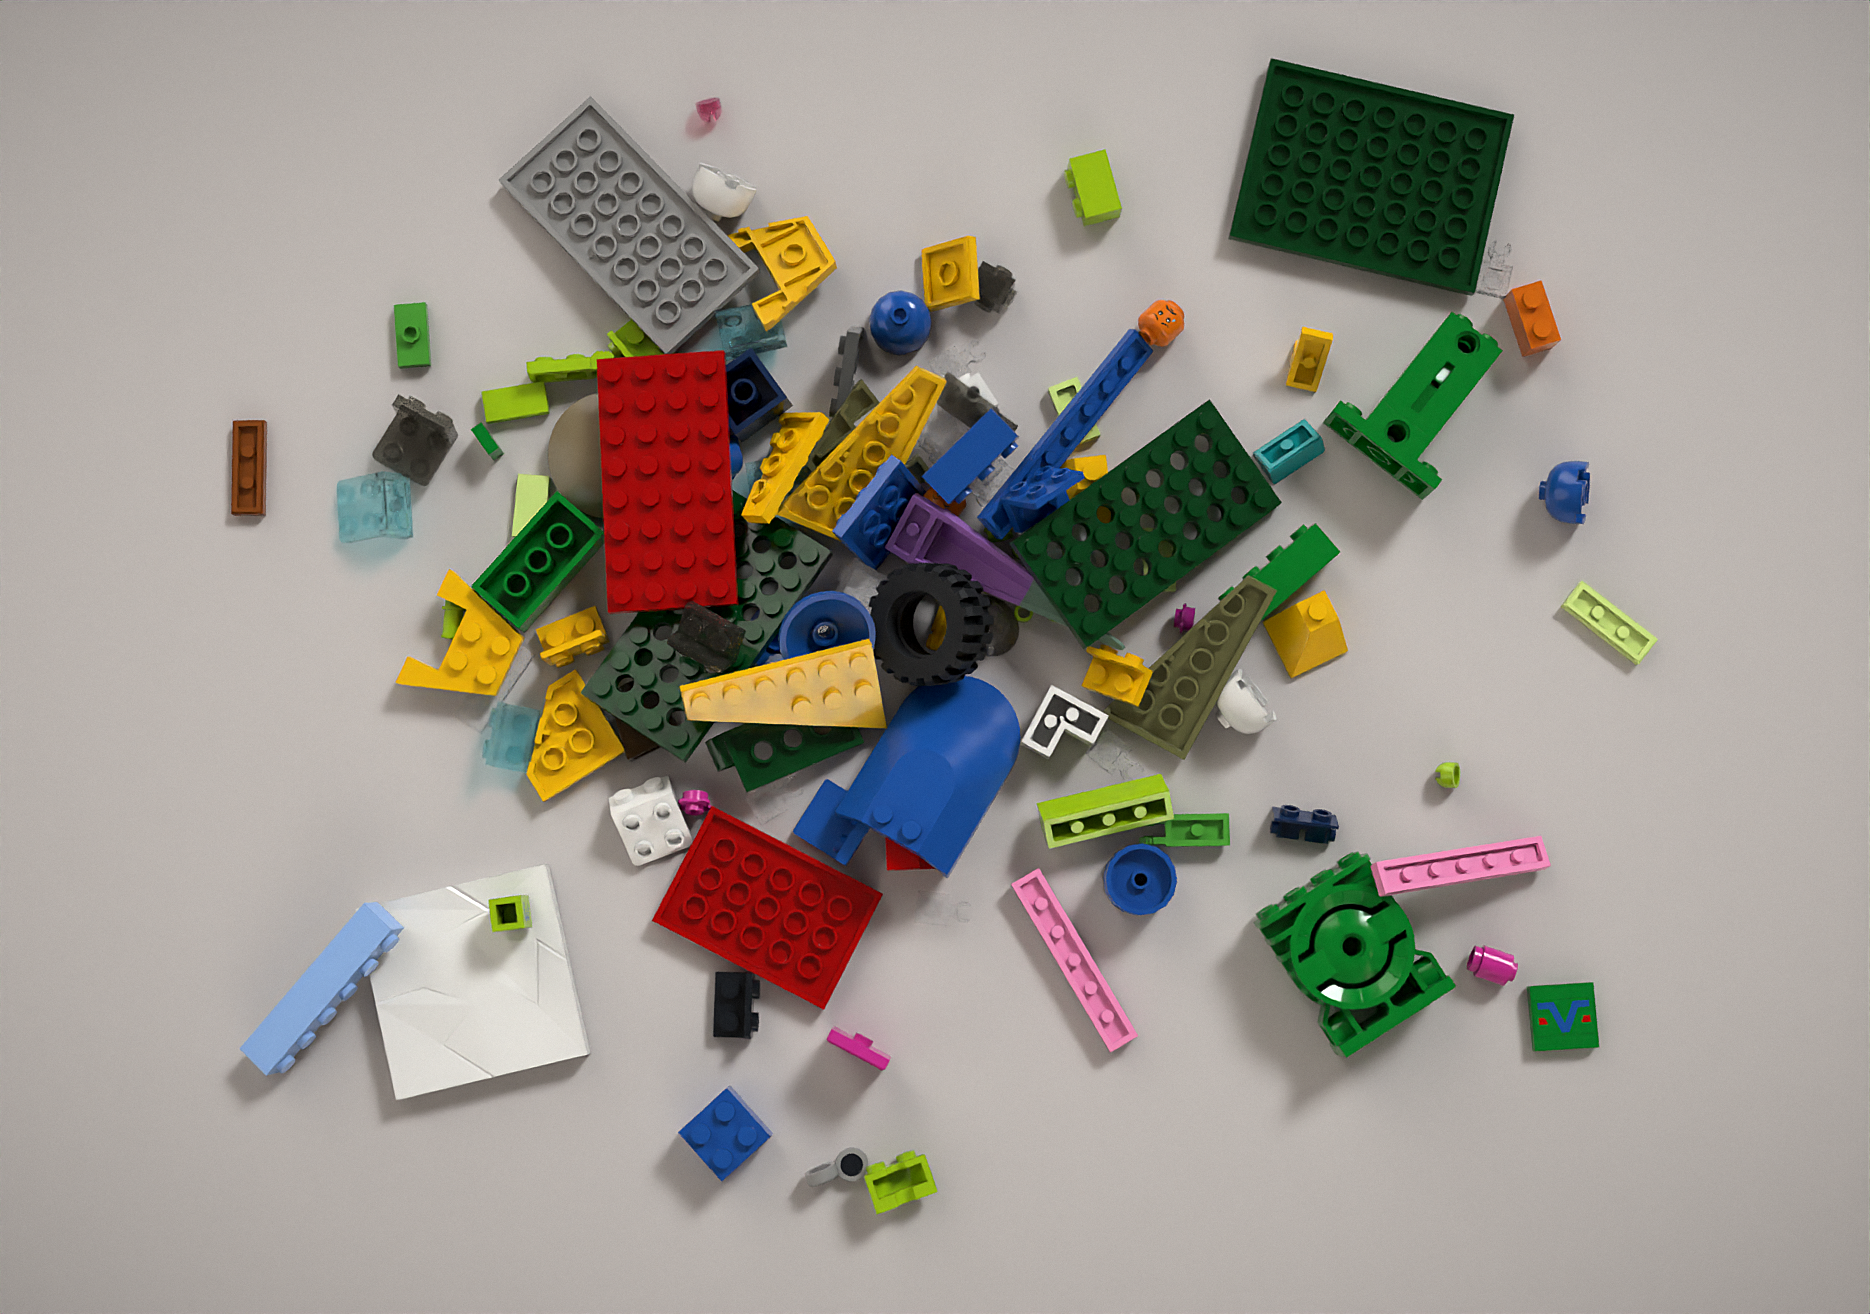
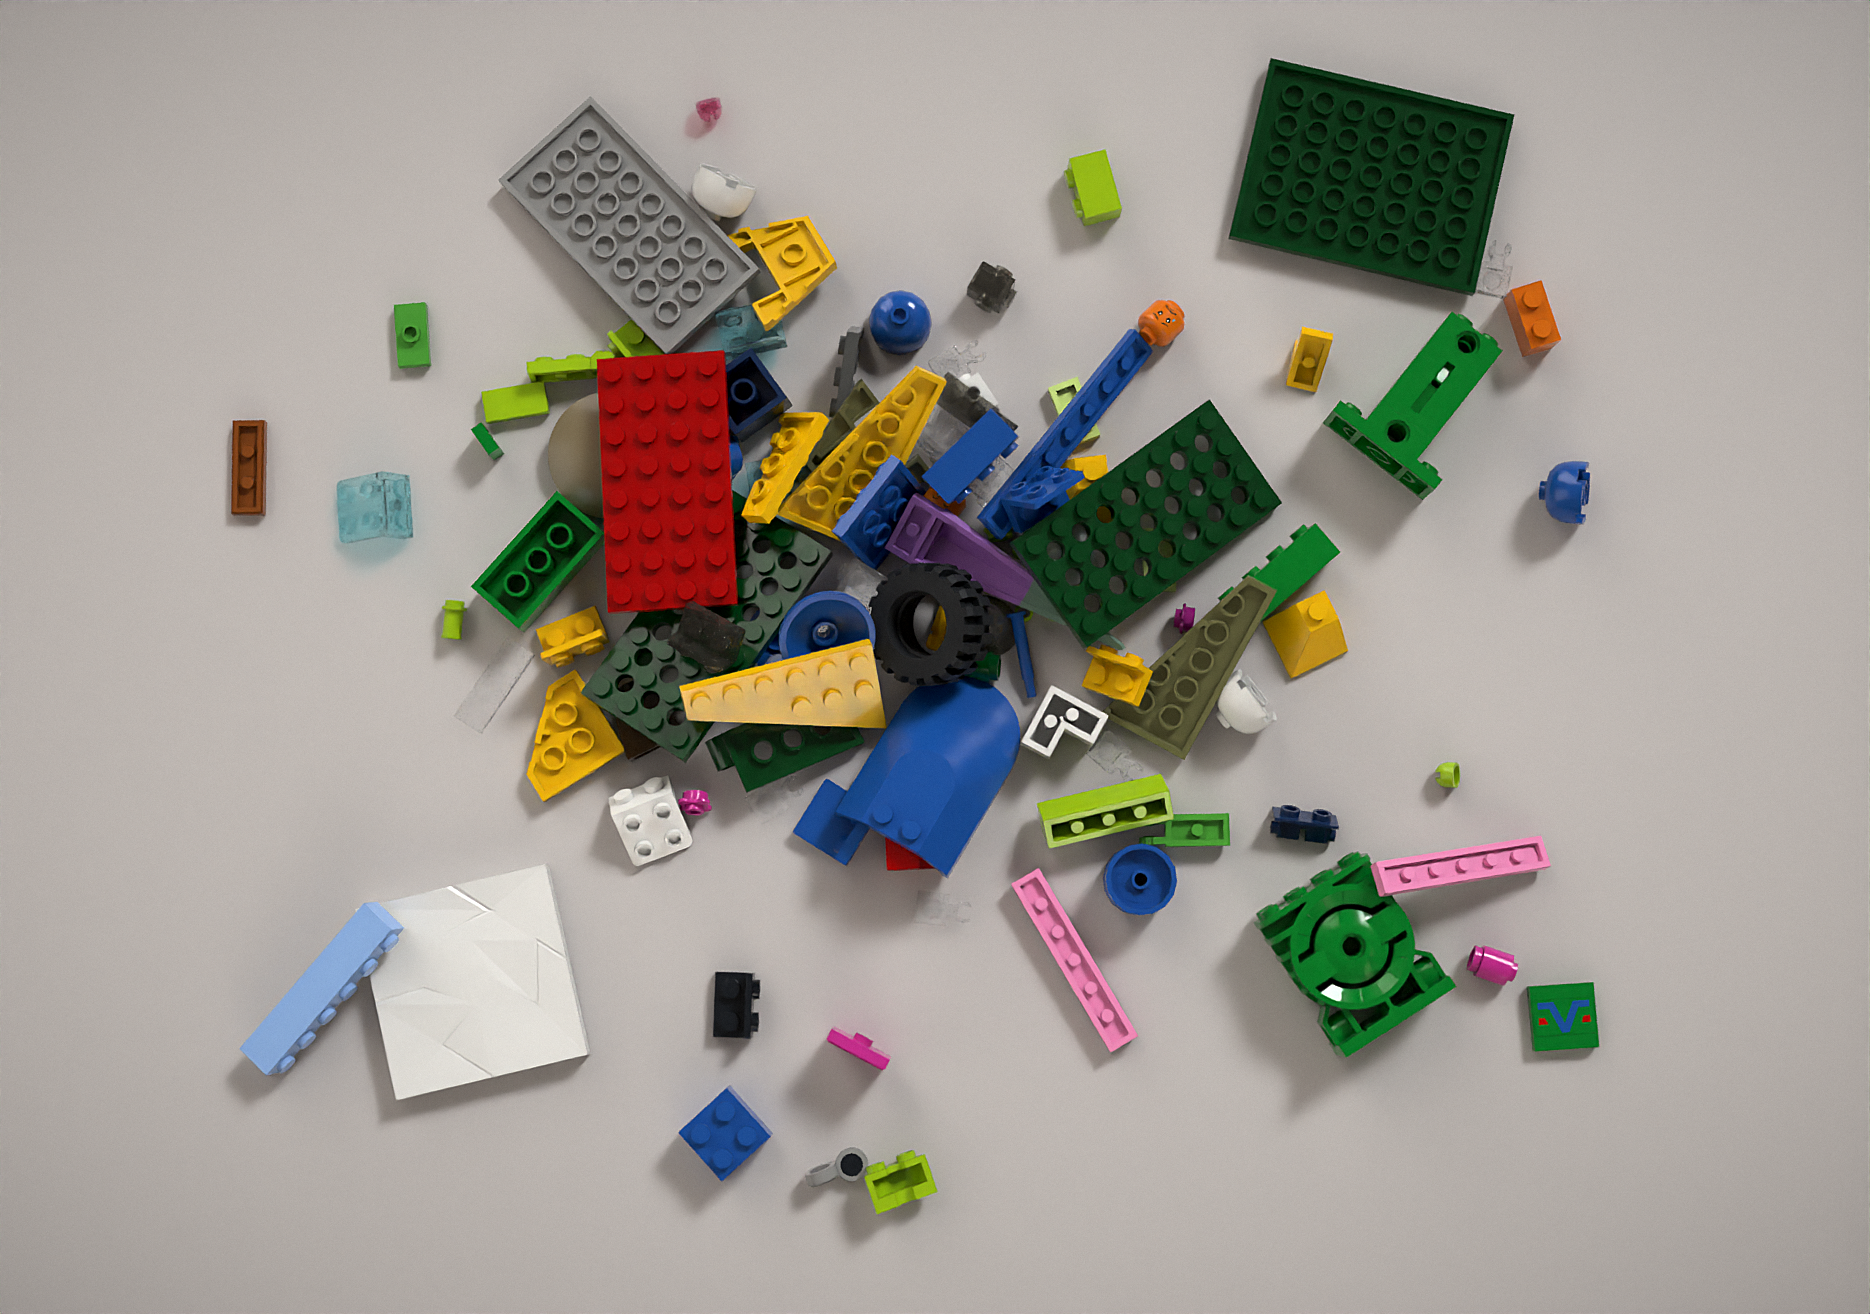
clear smoke bracket [372,394,458,486] -> none
yellow wing [396,569,525,696] -> none
clear light blue bracket [482,701,541,773] -> none
lime brick [488,895,532,932] -> none
yellowish green tile [512,474,551,537] -> none
red plate [652,806,883,1010] -> none
yellow tile [921,235,980,312] -> none
teal slope [1253,419,1325,484] -> none
yellowish green tile [1560,581,1658,665] -> none
none -> dark green cone [965,651,1001,683]
none -> blue piece [1007,611,1036,698]

